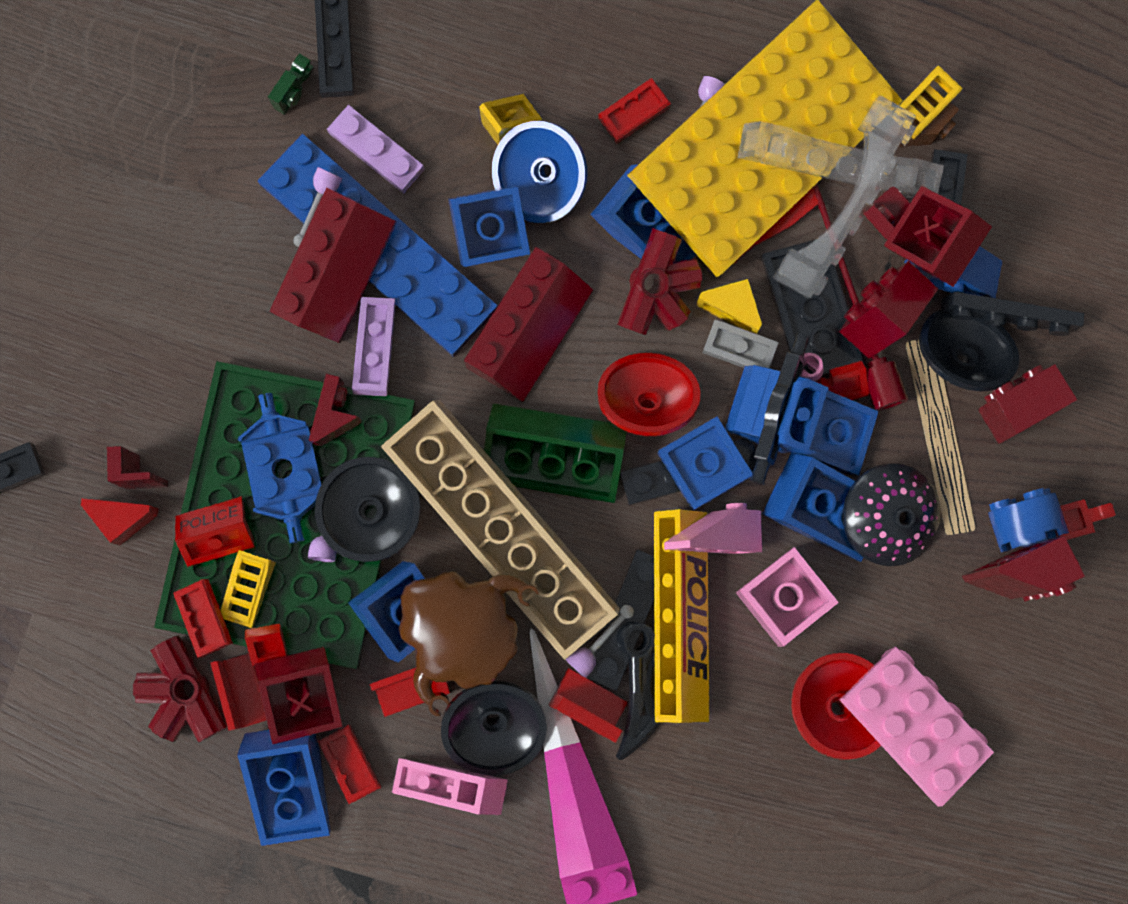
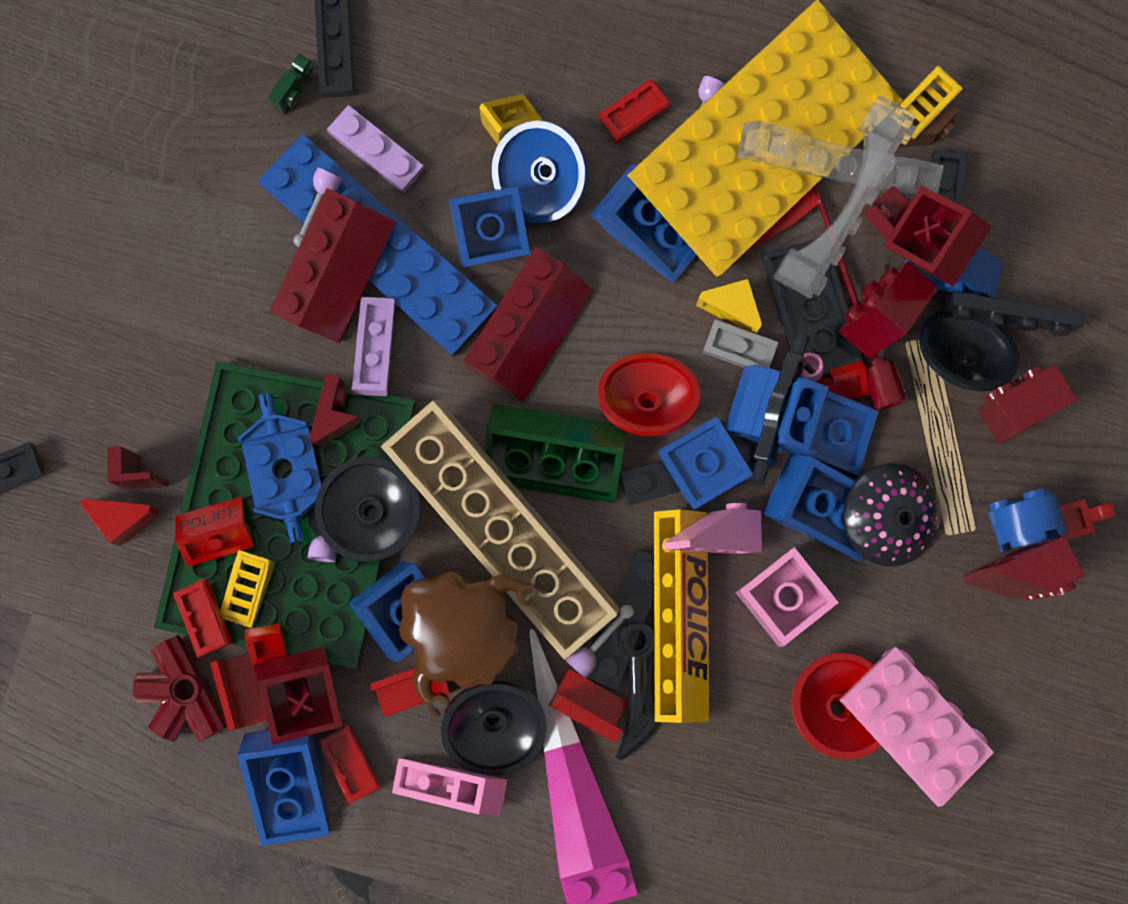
dark red piece [617,229,702,335] -> none

